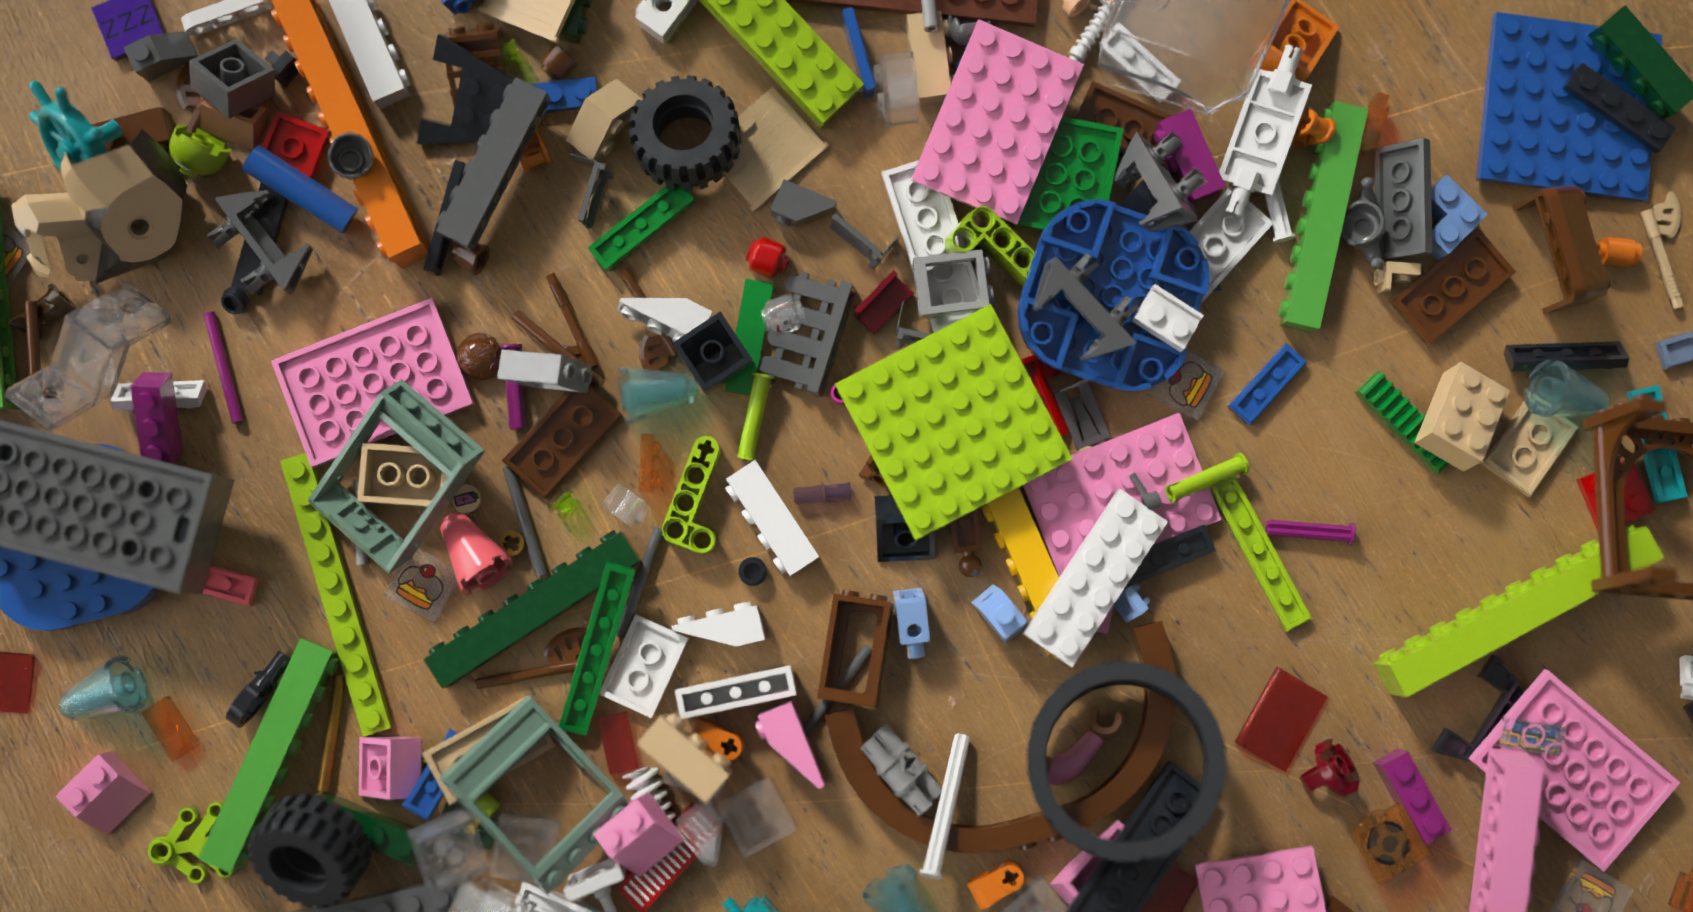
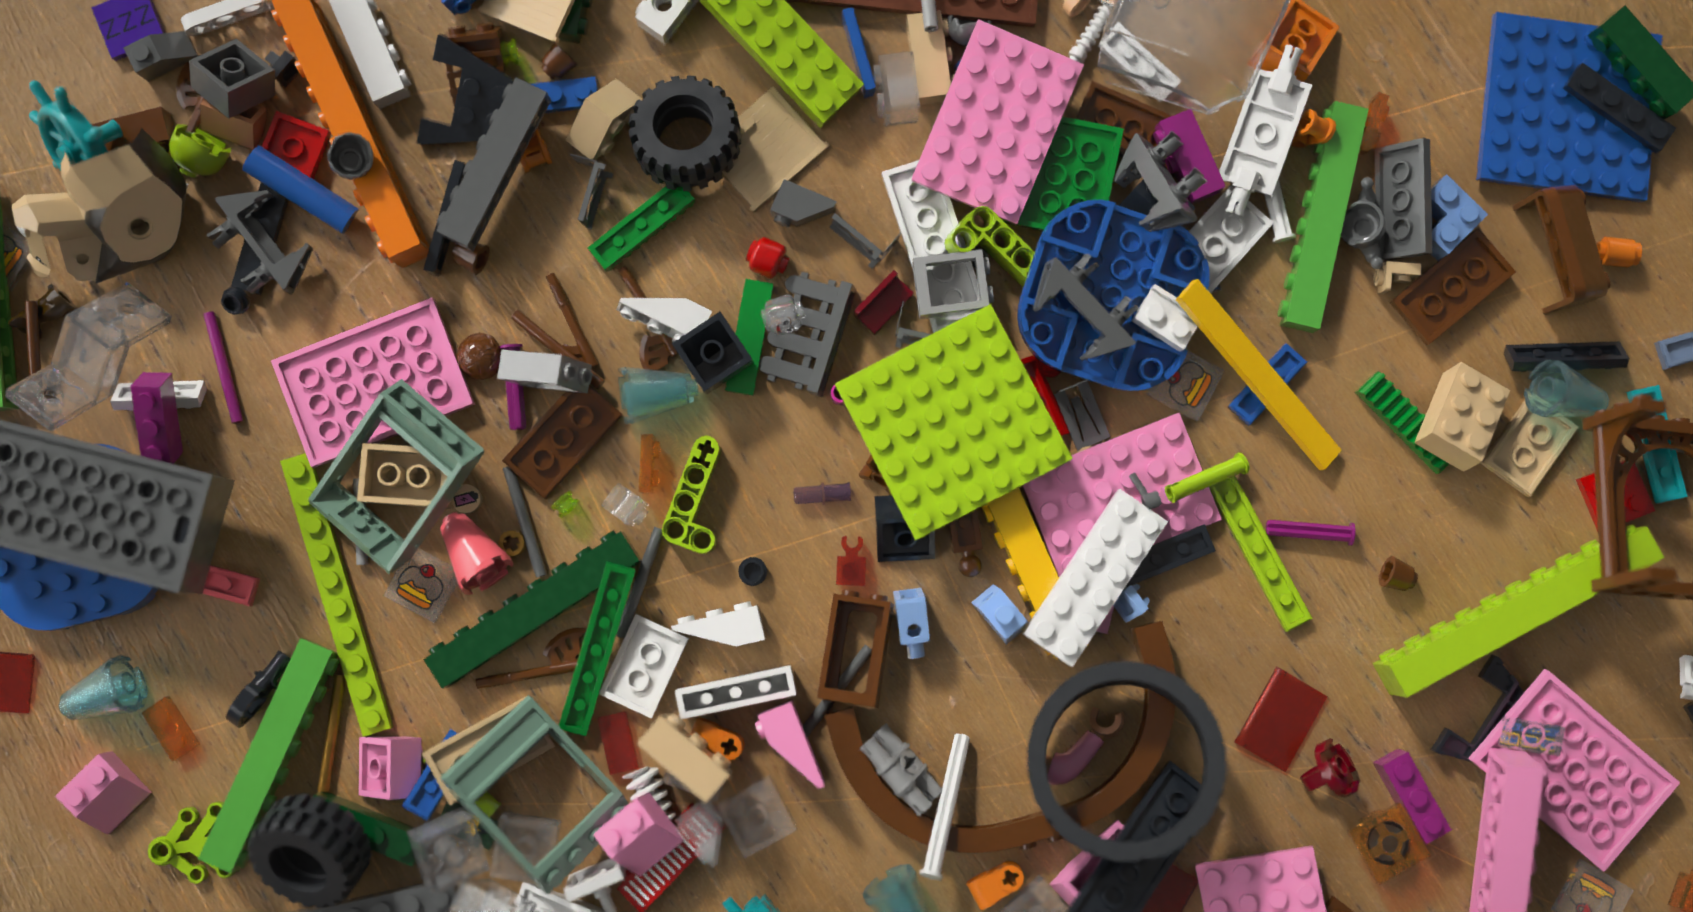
white brick [726,460,819,576] -> none
lime pin [737,372,774,461] -> none
tan piece [1640,191,1684,309] -> none
none -> clear red plate [836,536,866,586]
none -> yellow tile [1175,279,1342,471]
none -> reddish brown hat [1379,556,1418,591]

